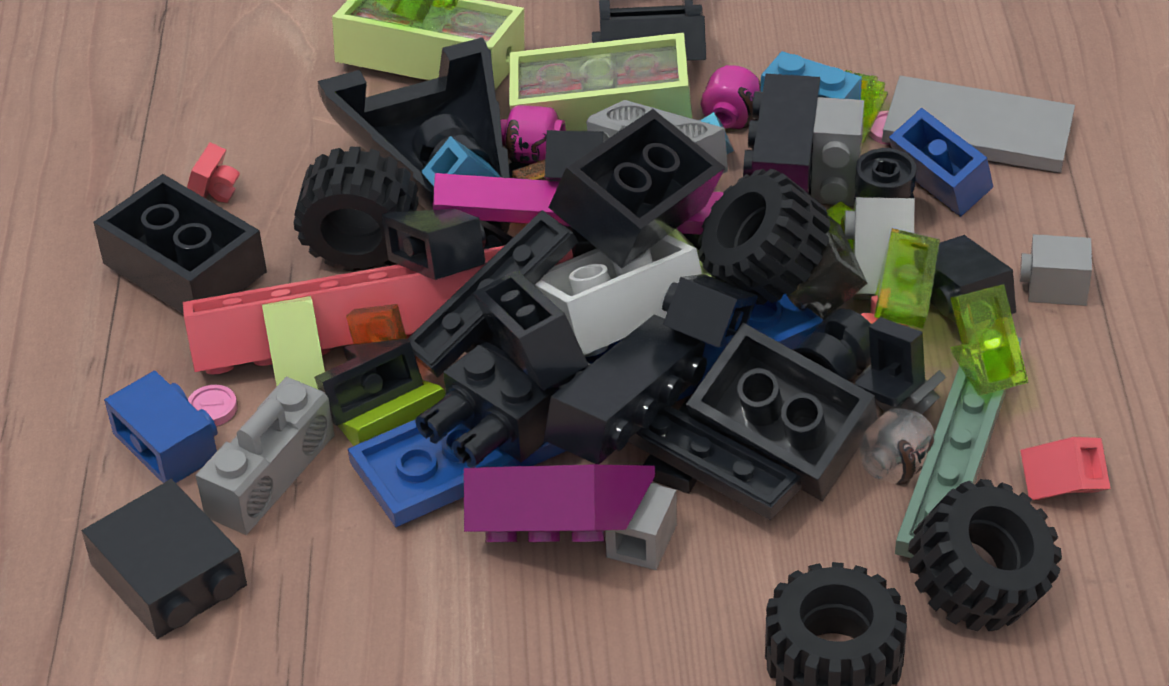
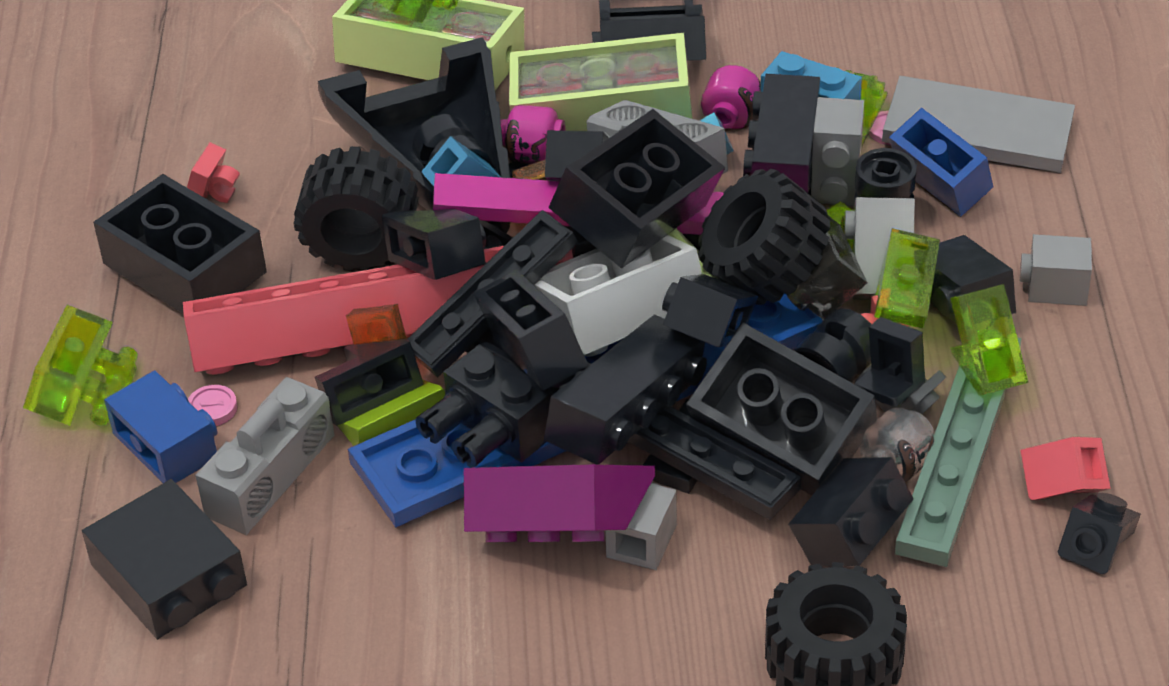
yellowish green slope [262,296,325,389] -> none
black tyre [908,479,1062,631] -> none
none -> clear neon green brick [23,305,138,426]
none -> black brick [788,457,914,566]
none -> black bracket [1058,493,1141,574]

